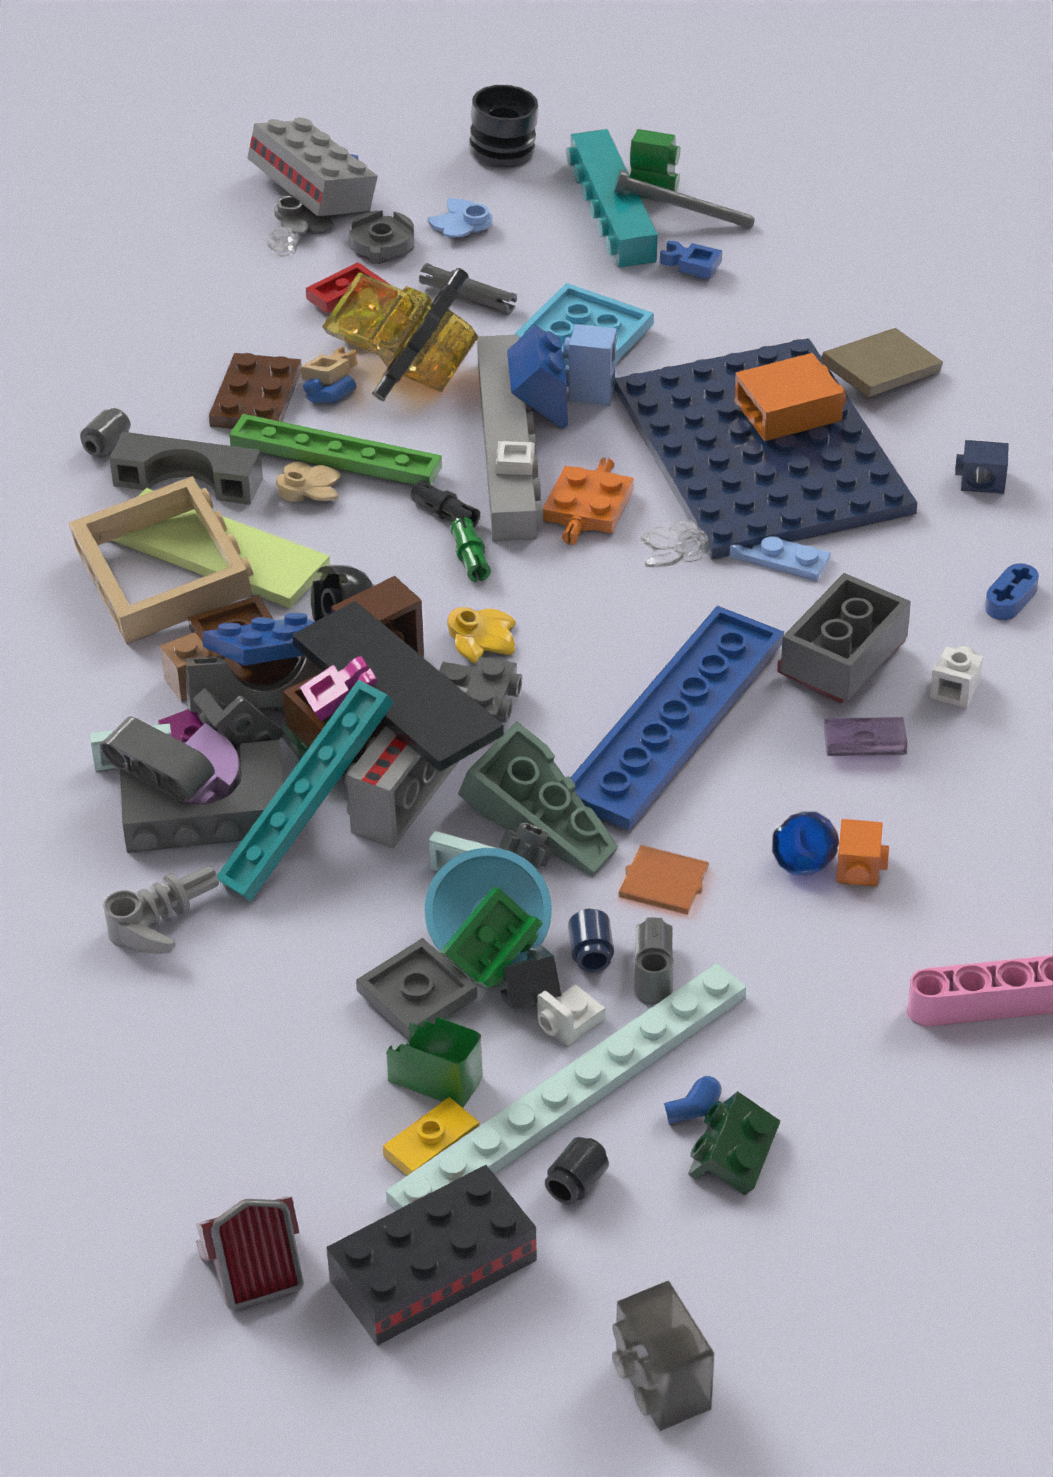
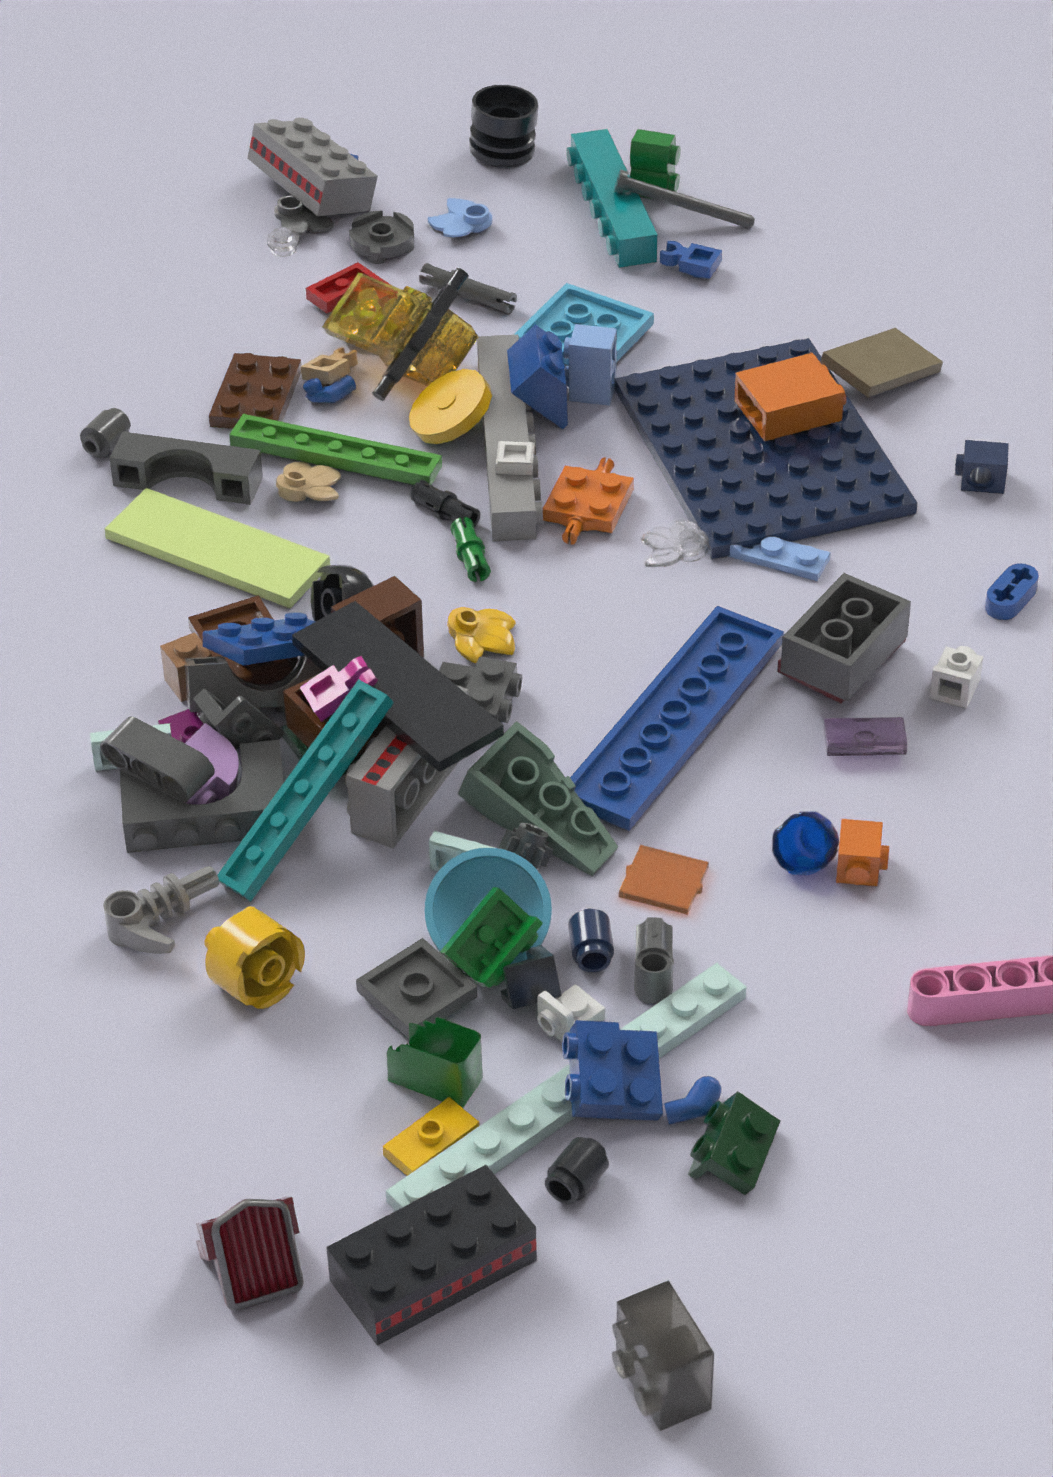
tan window [69,476,254,644] -> none
none -> yellow brick [204,906,305,1009]
none -> yellow wheel [409,369,492,444]
none -> blue plate [562,1020,663,1121]

